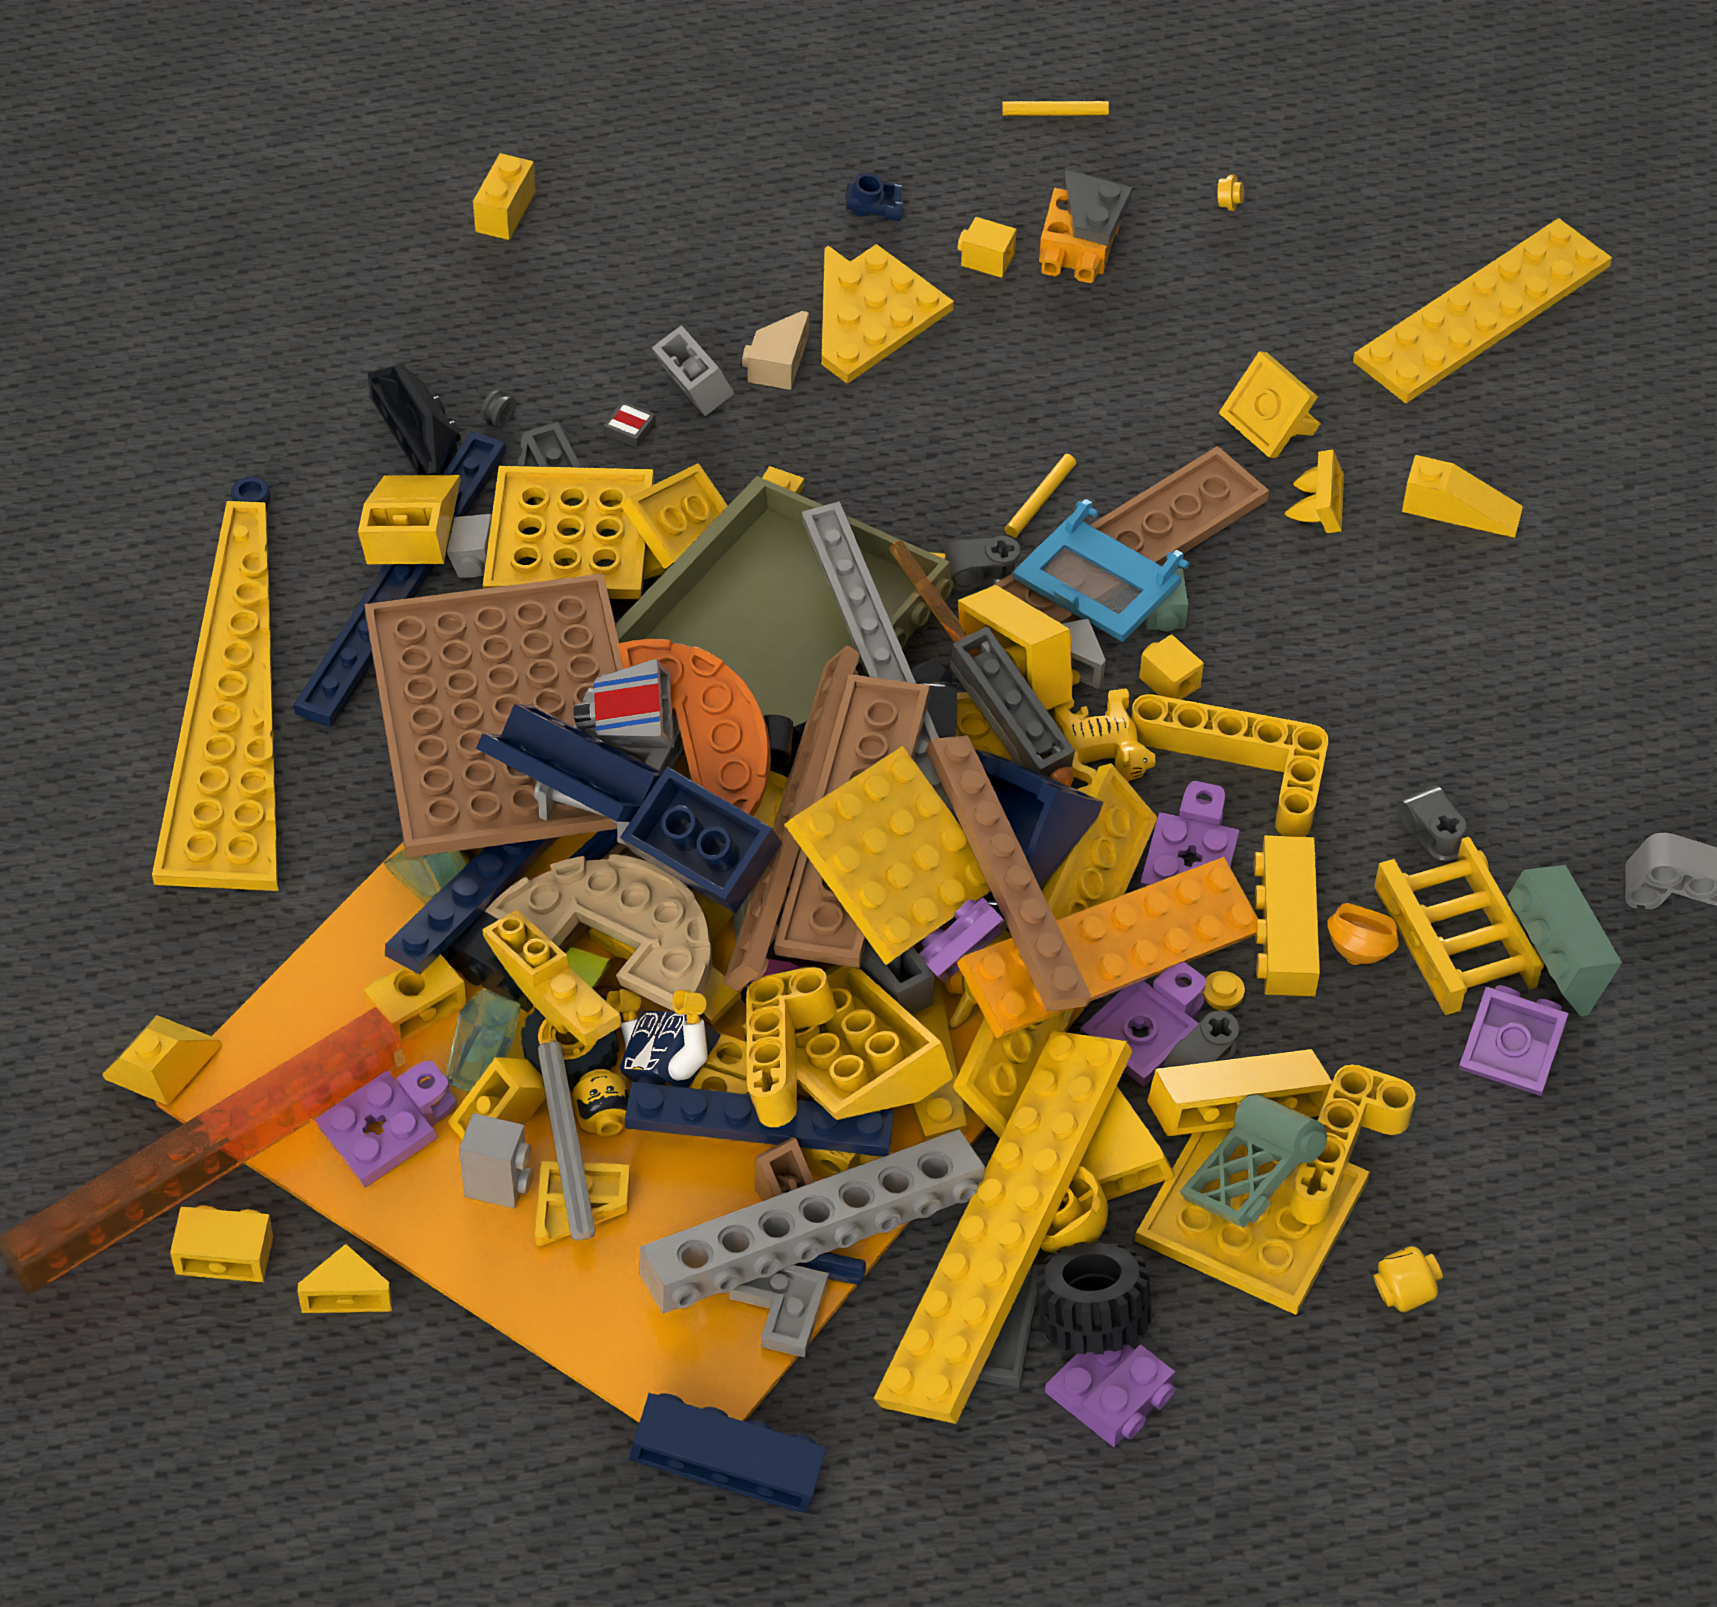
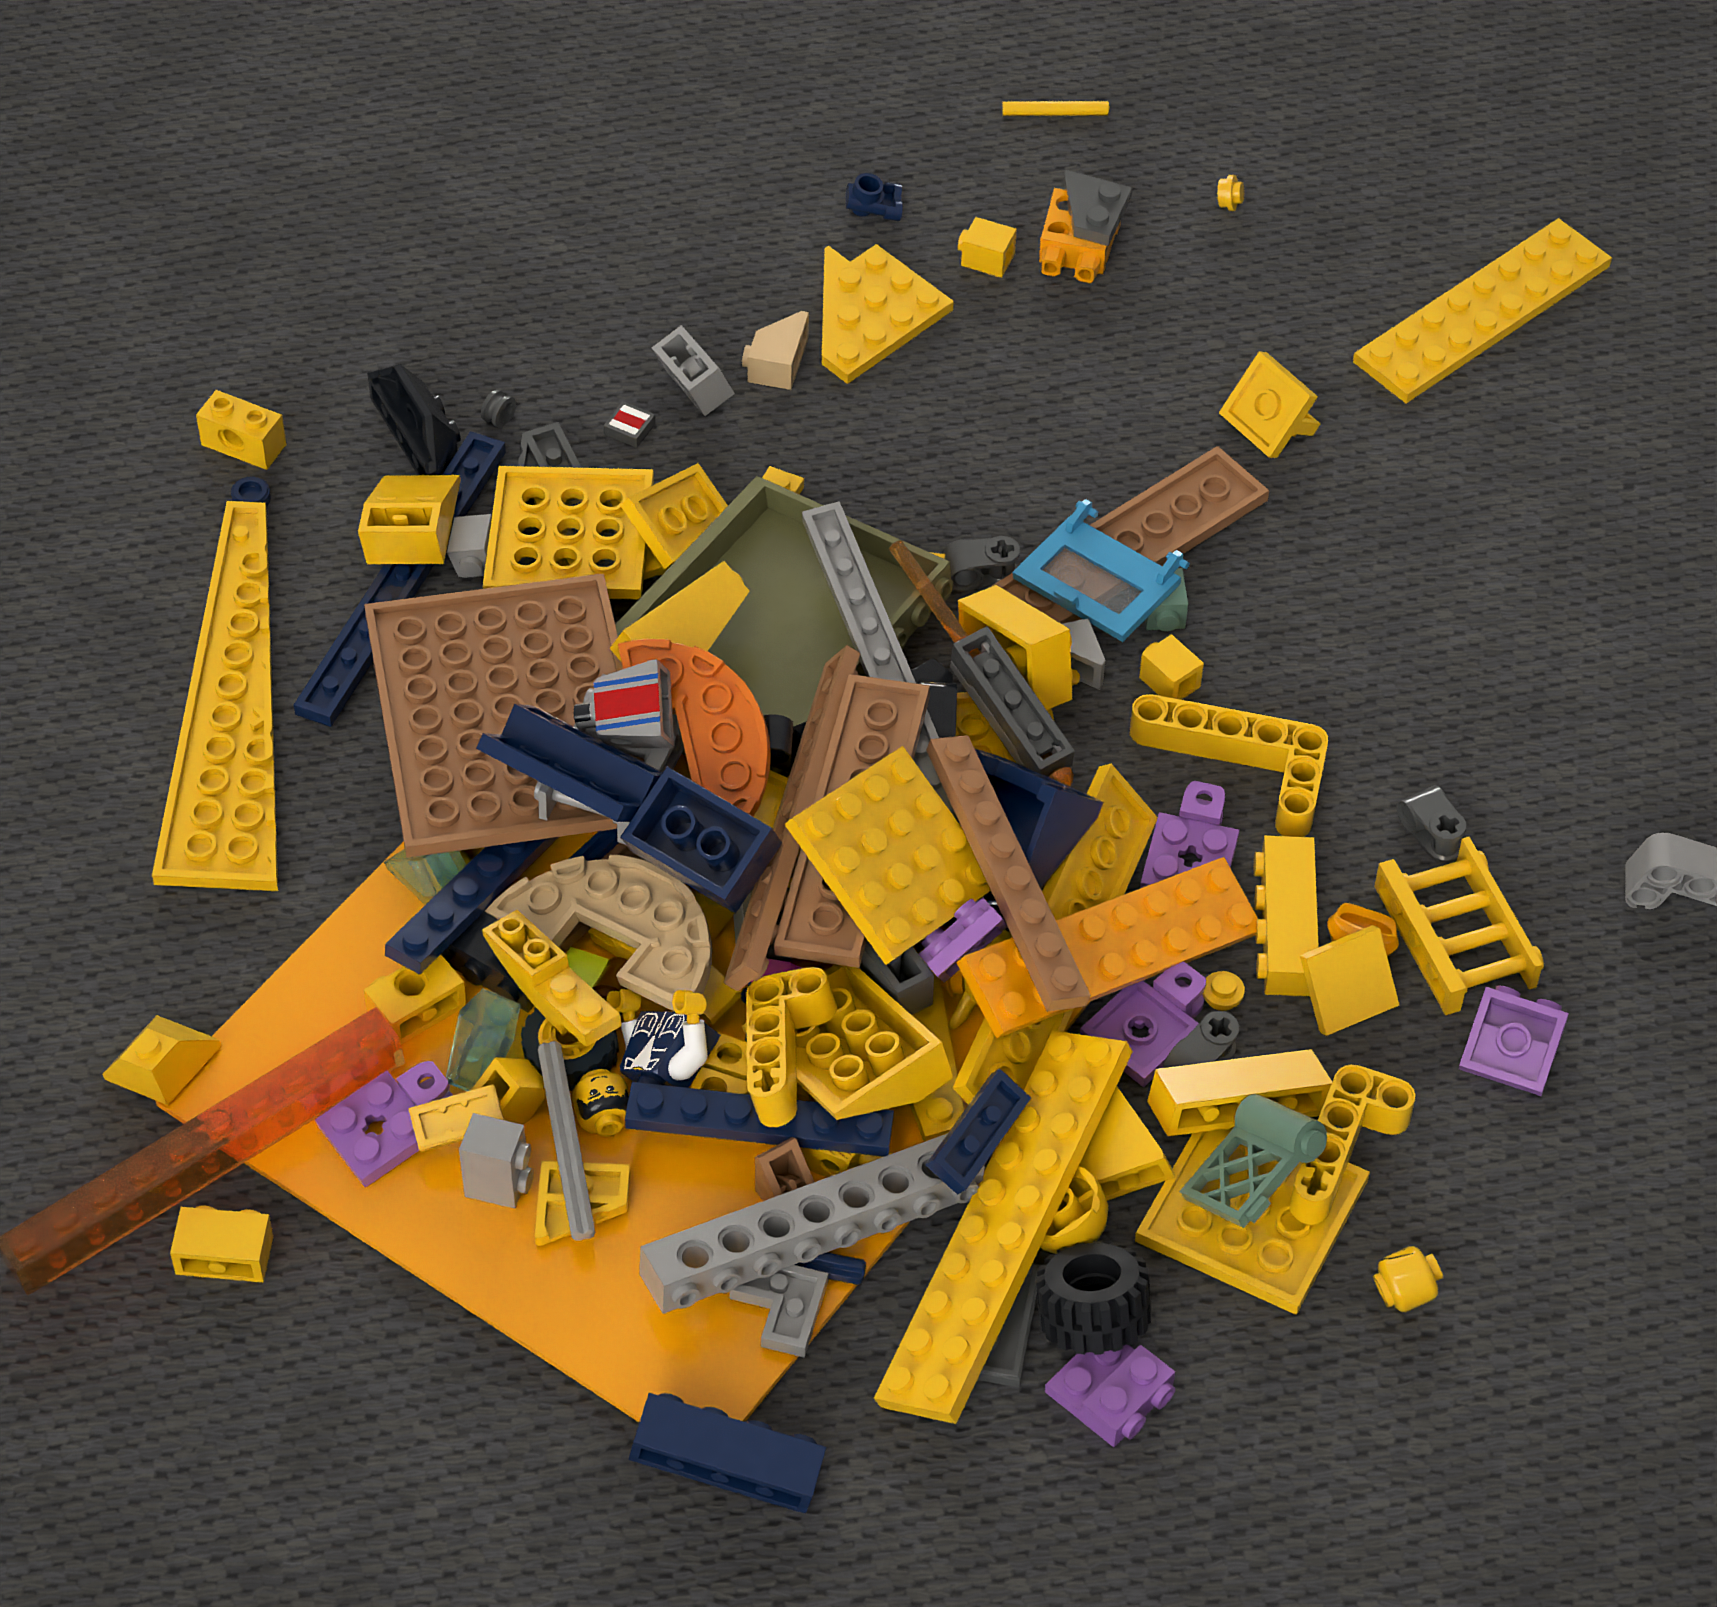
yellow slope [298,1244,392,1313] -> none
yellow brick [473,153,536,240] -> none
yellow bar [1004,454,1076,538] -> none
yellow animal [1052,689,1156,794] -> none
yellow tile [1284,449,1344,533] -> none
yellow slope [1402,455,1523,538] -> none
sand green slope [1507,865,1622,1016] -> none
none -> yellow brick [196,390,286,470]
none -> yellow plate [408,1084,504,1152]
none -> yellow slope [610,561,750,663]
none -> dark blue plate [926,1068,1031,1195]
none -> yellow tile [1300,925,1399,1036]

